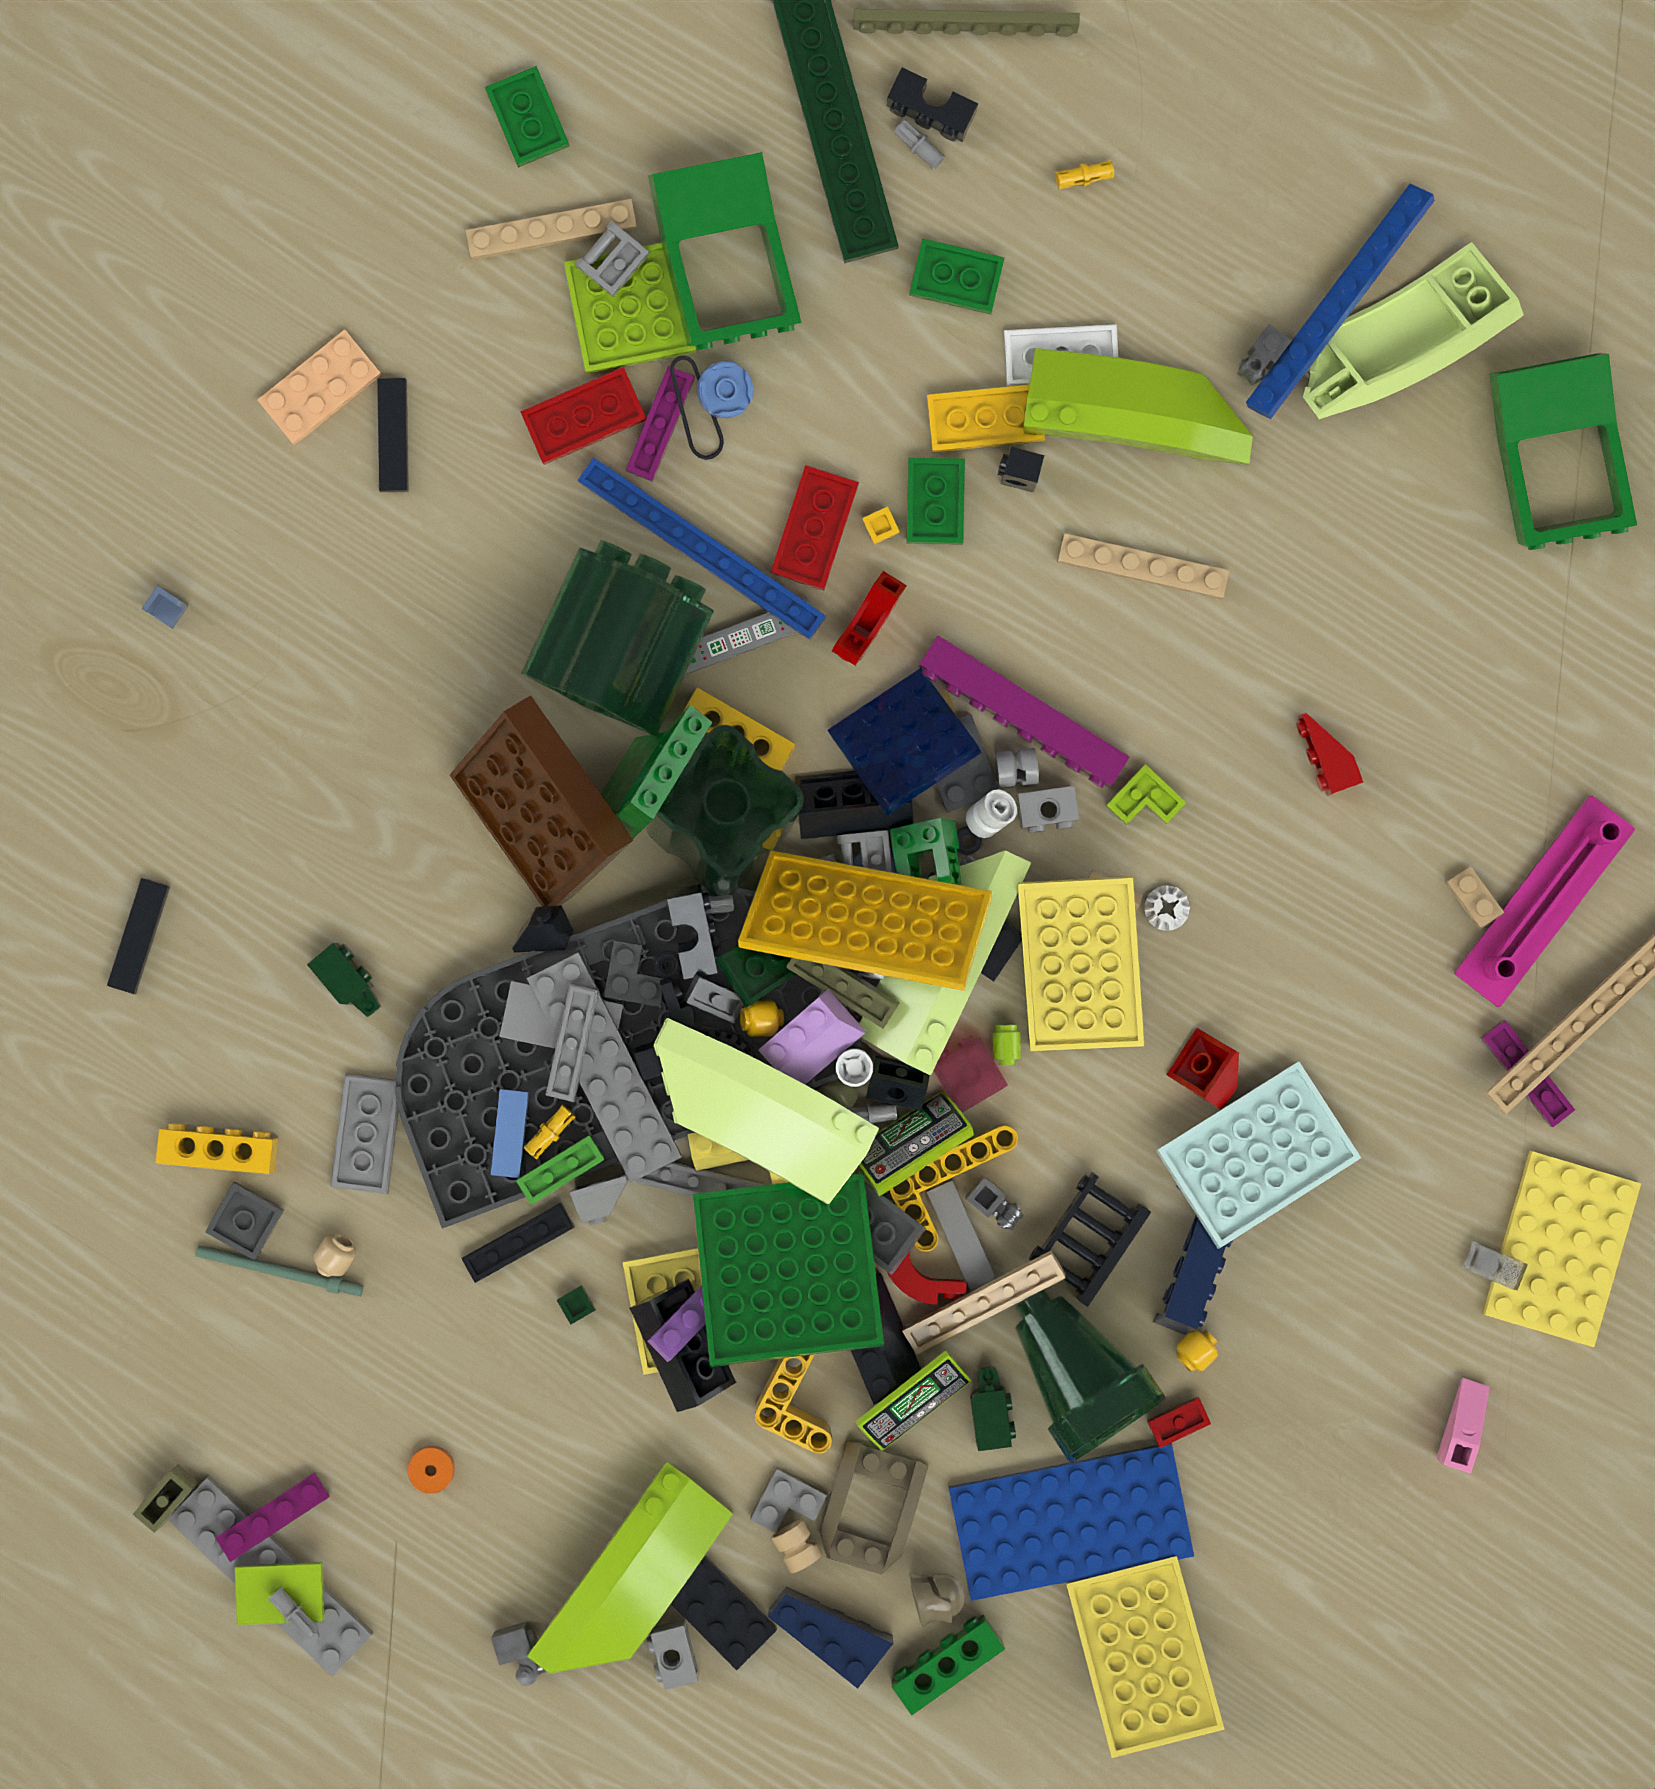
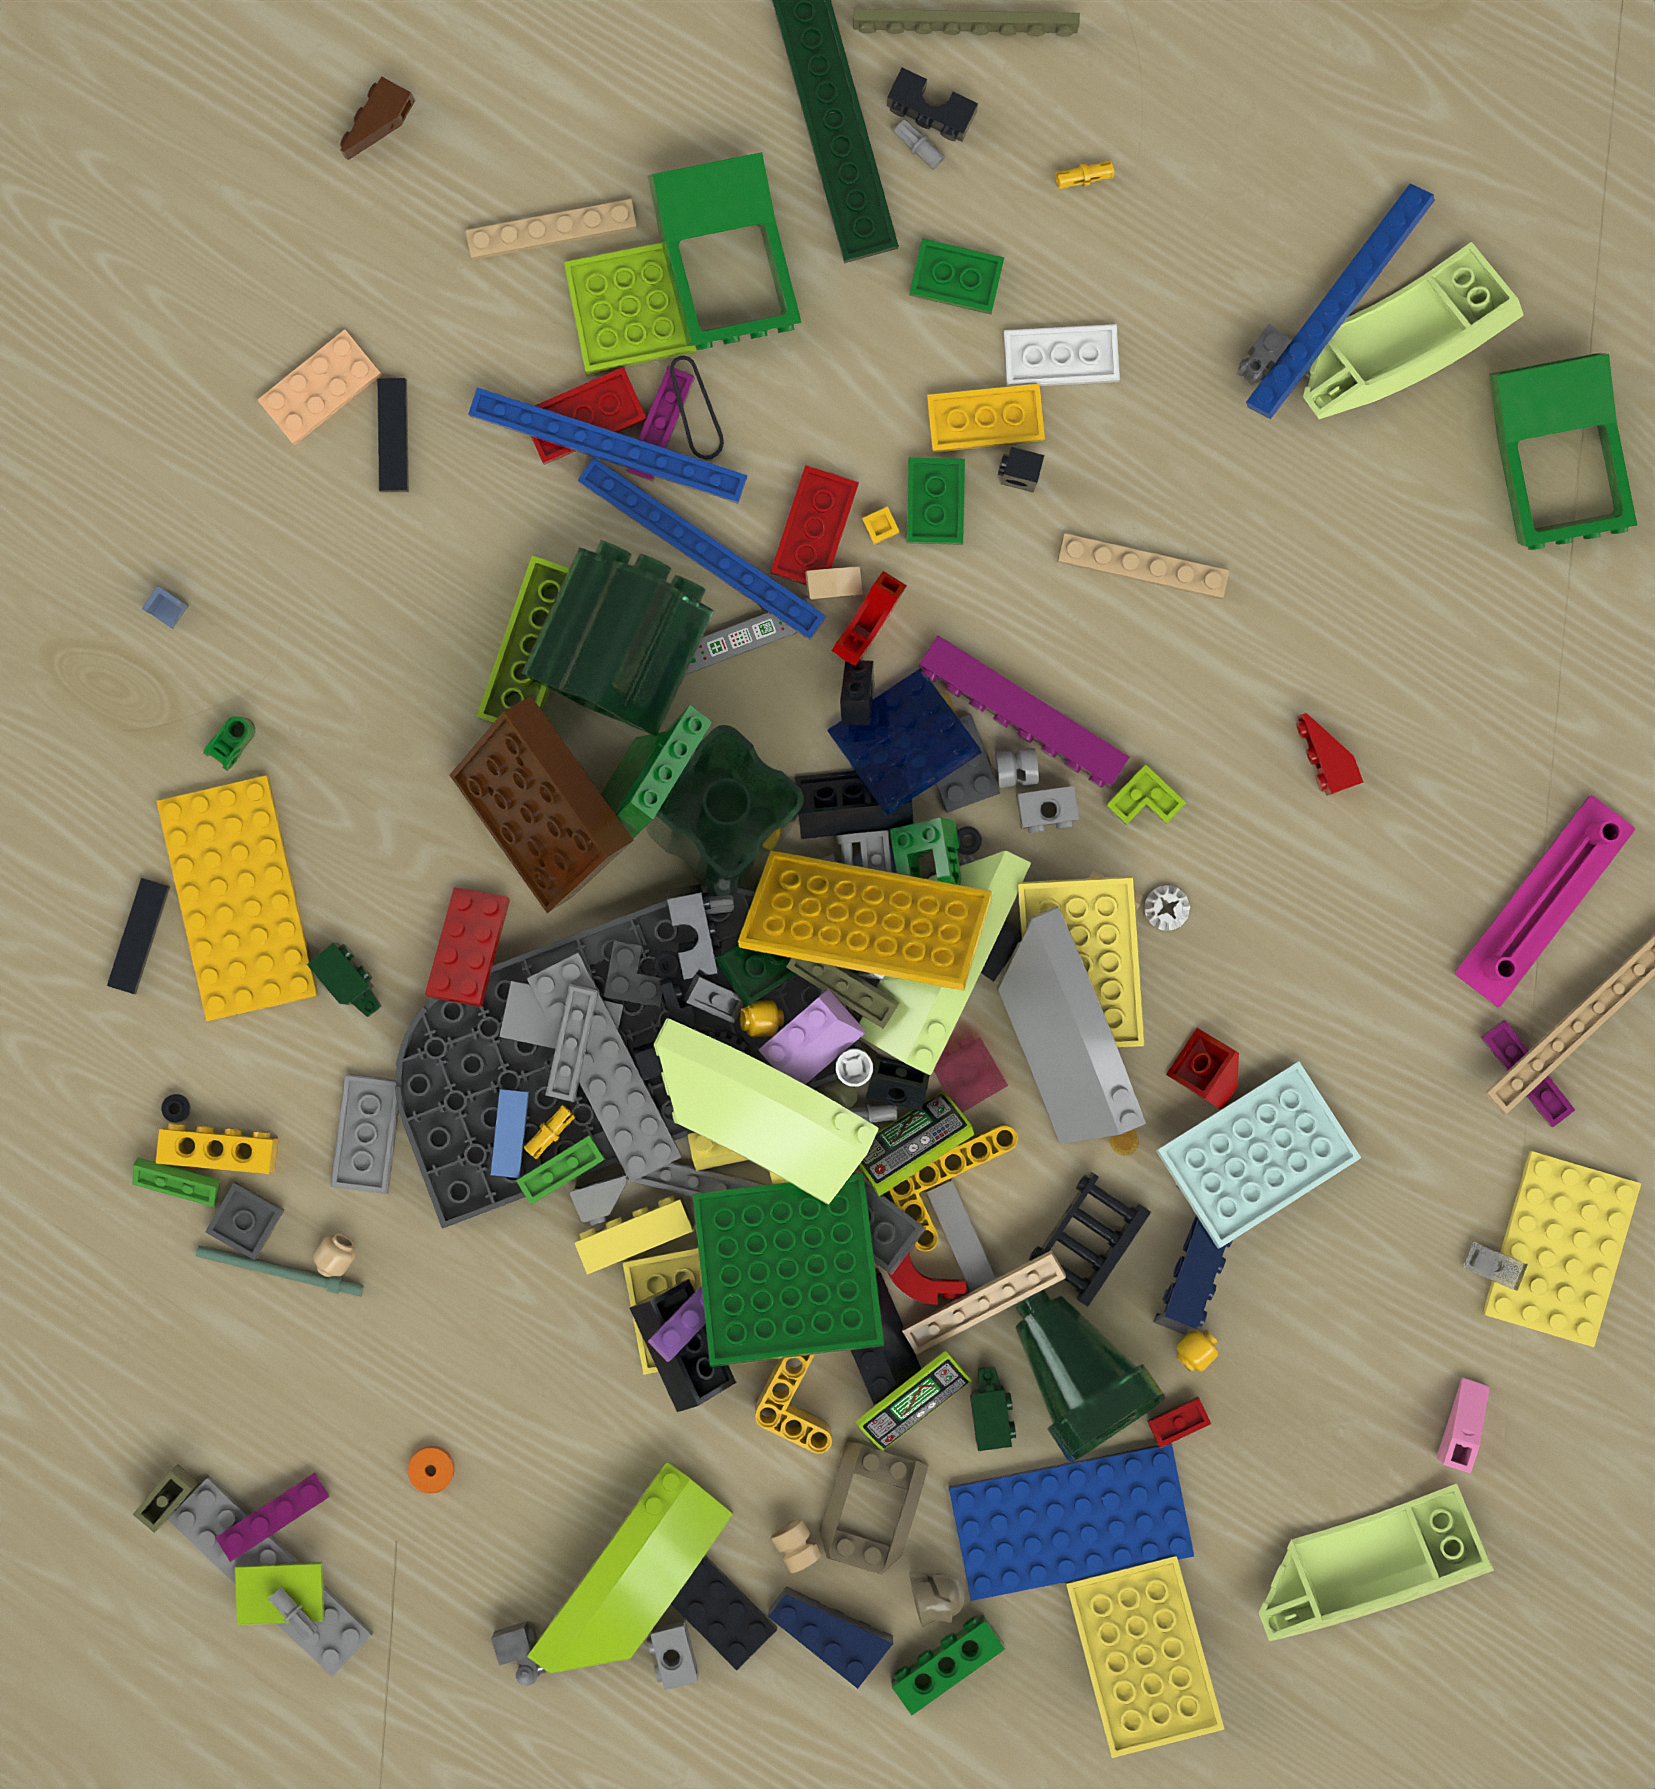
black tile [461,1202,575,1283] -> none
green plate [485,66,570,168] -> none
black slope [512,905,573,953] -> none
dark green plate [557,1285,596,1325] -> none
light grey plate [574,221,650,297] -> none
yellow brick [682,687,796,777] -> none
medium blue tile [697,361,753,419] -> none
light grey plate [750,1467,827,1533] -> none
flat silver brick [965,1175,1024,1231] -> none
white wheel [966,789,1017,838] -> none
lime brick [992,1025,1021,1065] -> none
lime slope [1024,348,1253,465] -> none
tan plate [1446,866,1504,930] -> none
none -> bright green plate [132,1157,220,1207]
none -> yellow plate [156,775,319,1021]
none -> black plate [161,1094,191,1123]
none -> green piece [203,716,255,771]
none -> reddish brown slope [340,76,415,160]
none -> red plate [425,887,510,1007]
none -> blue plate [468,388,747,504]
none -> lime brick [476,555,589,724]
none -> light yellow brick [575,1195,694,1274]
none -> tan slope [805,567,863,600]
none -> black brick [840,660,875,725]
none -> light grey slope [997,906,1146,1144]
none -> clear yellow plate [1110,1129,1139,1156]
none -> yellowish green slope [1259,1484,1494,1641]

